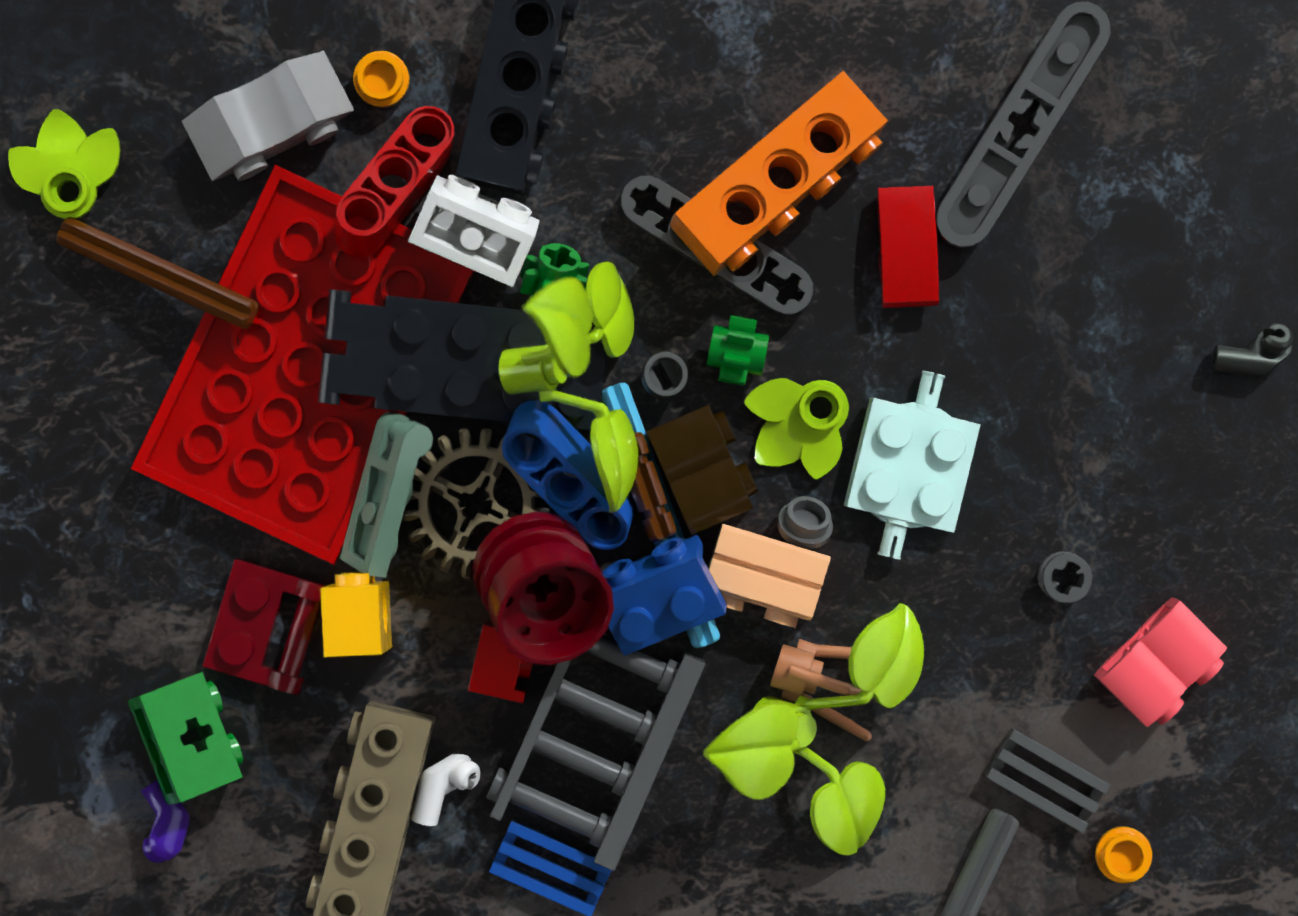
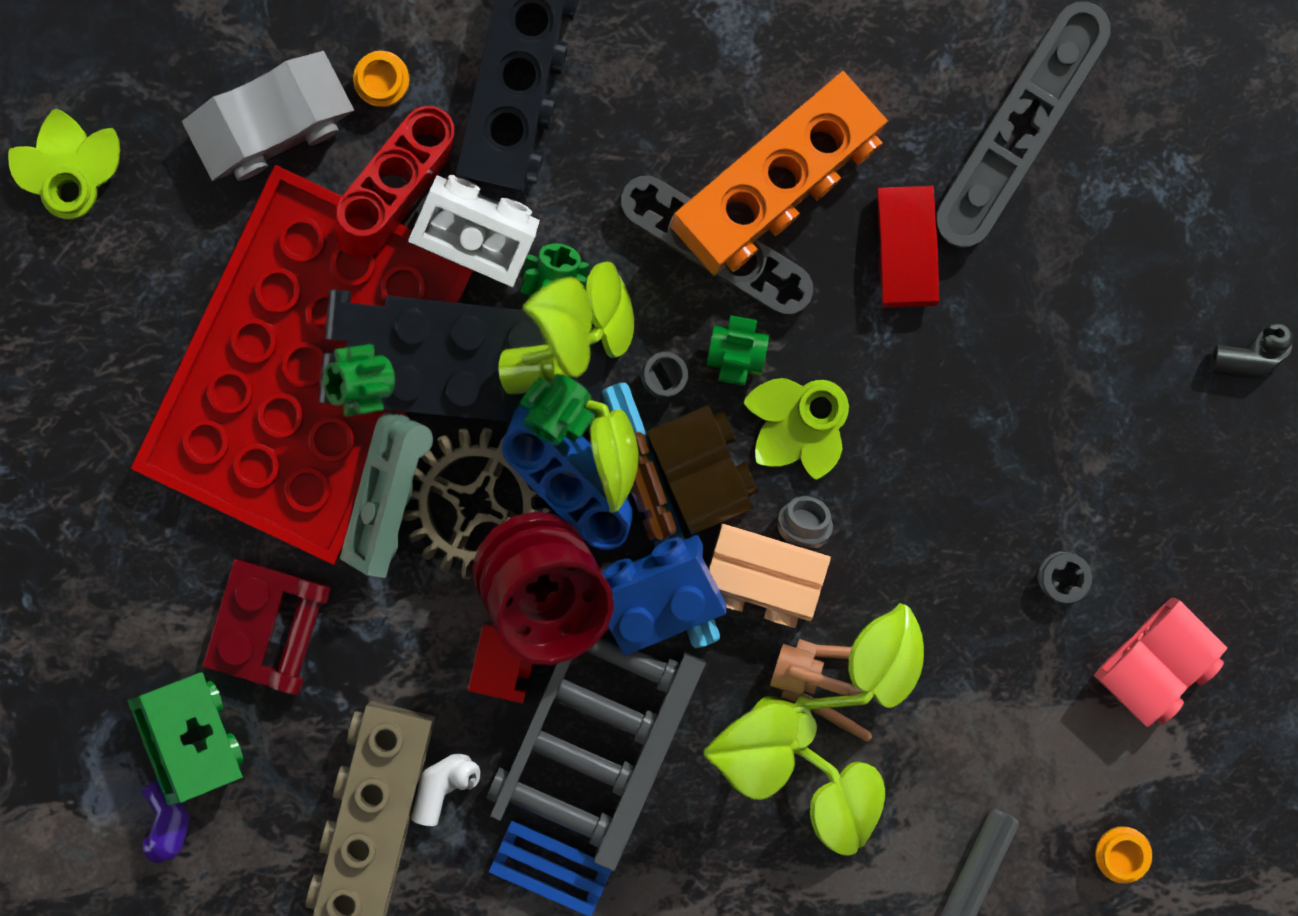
reddish brown axle [56,217,259,329] -> none
yellow brick [321,571,392,657] -> none
light aqua plate [843,370,981,560] -> none
dark grey tile [984,728,1111,833] -> none
none -> green gear [323,344,395,416]
none -> green gear [520,373,595,446]

